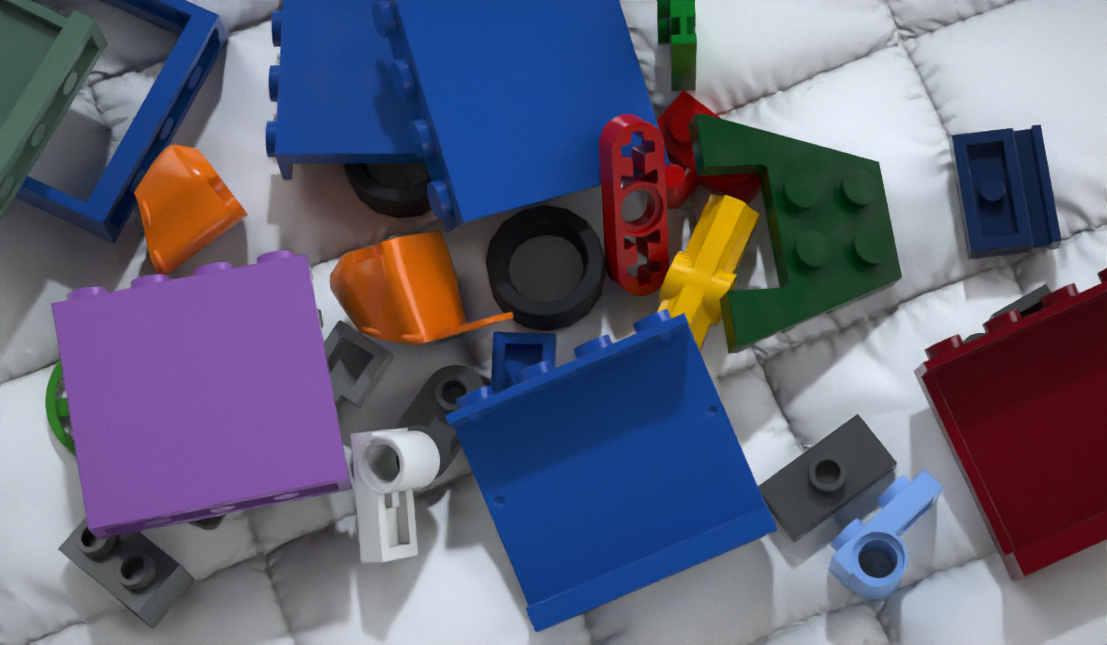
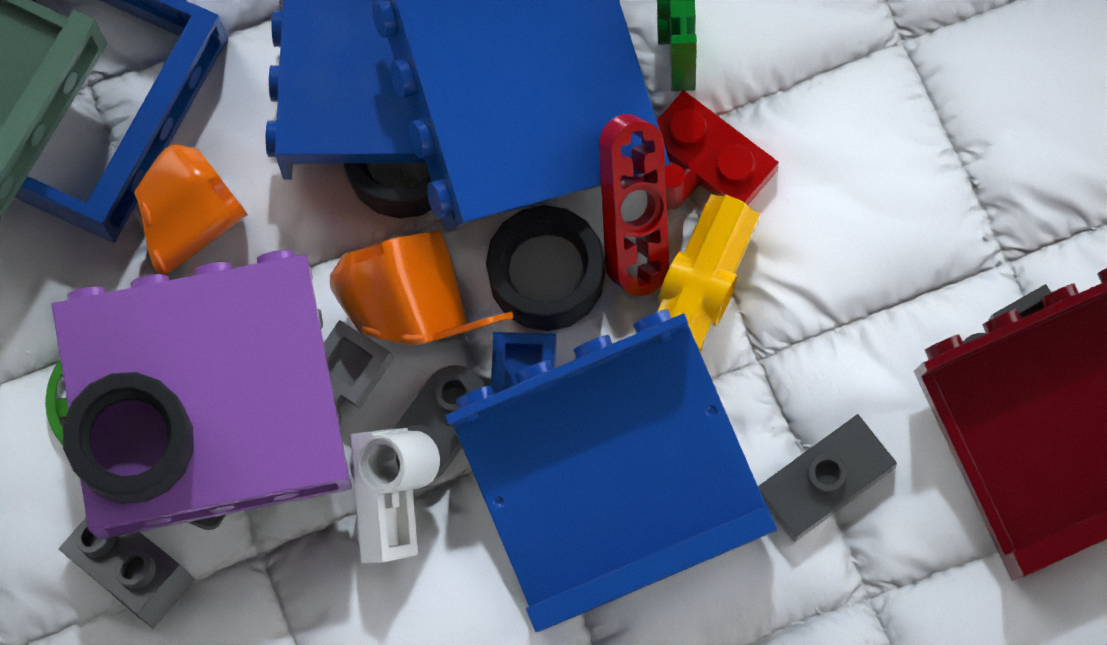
dark green wing [688,114,902,354] -> none
light blue plate [828,469,943,599] -> none
dark blue plate [949,124,1062,260] -> none
none -> black tyre [63,372,194,503]

